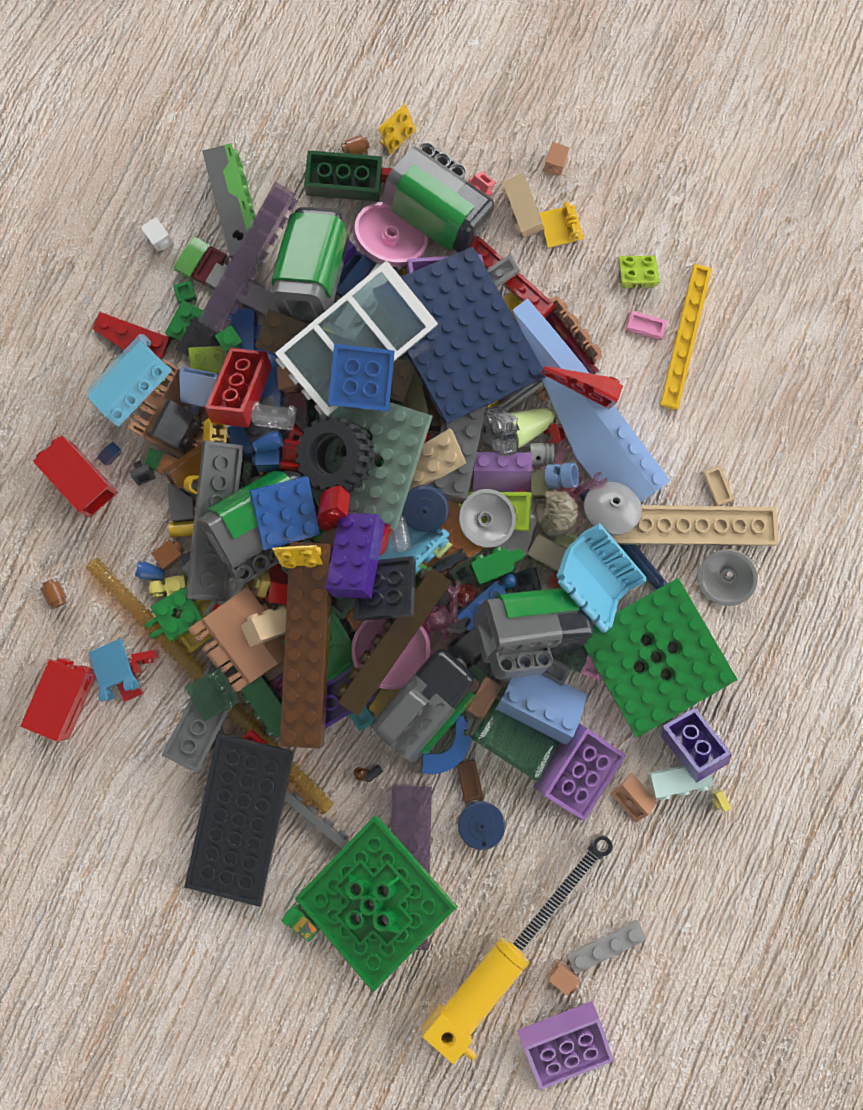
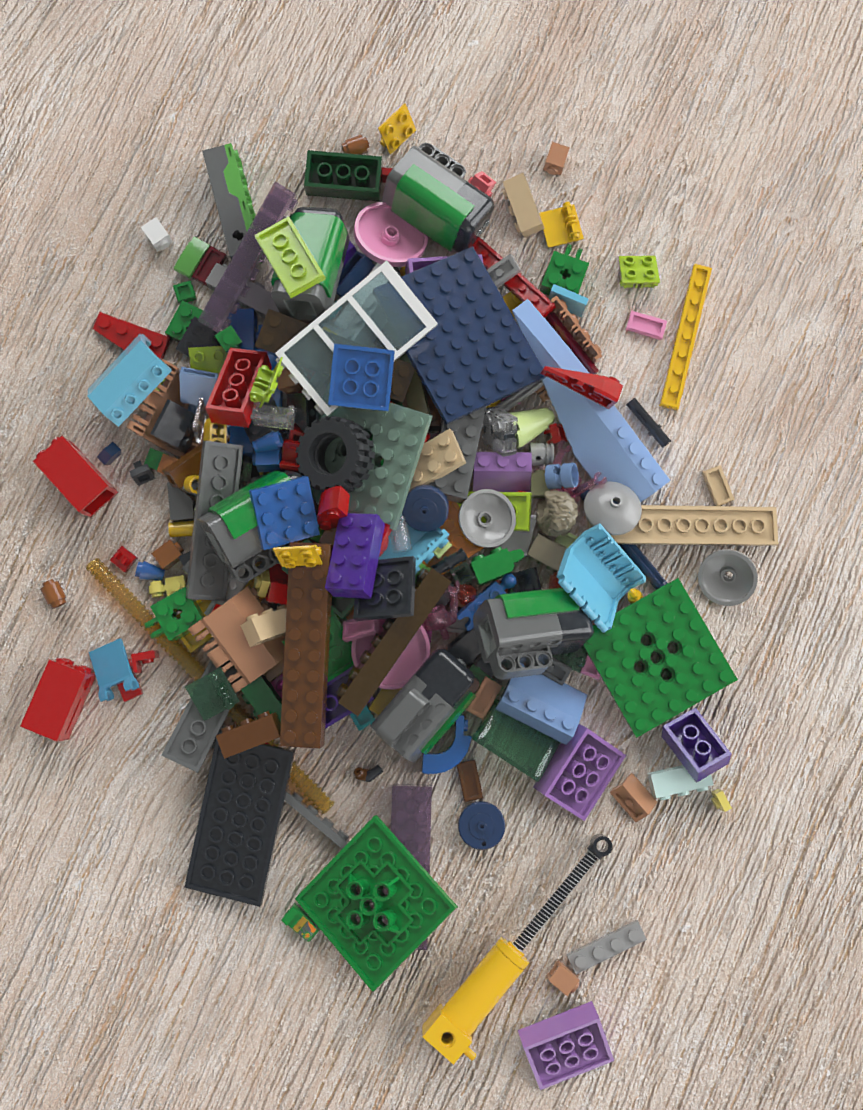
none -> red tile [110,546,138,573]
none -> clear piece [193,398,207,443]
none -> reddish brown brick [216,711,281,759]
none -> lime hinge [249,357,284,408]
none -> lime tile [254,216,326,298]
none -> bright pink tile [342,619,379,642]
none -> green hinge [540,244,589,296]
none -> medium azure tile [549,284,589,317]
none -> black pin [626,398,671,448]
none -> yellow bar [627,588,643,604]

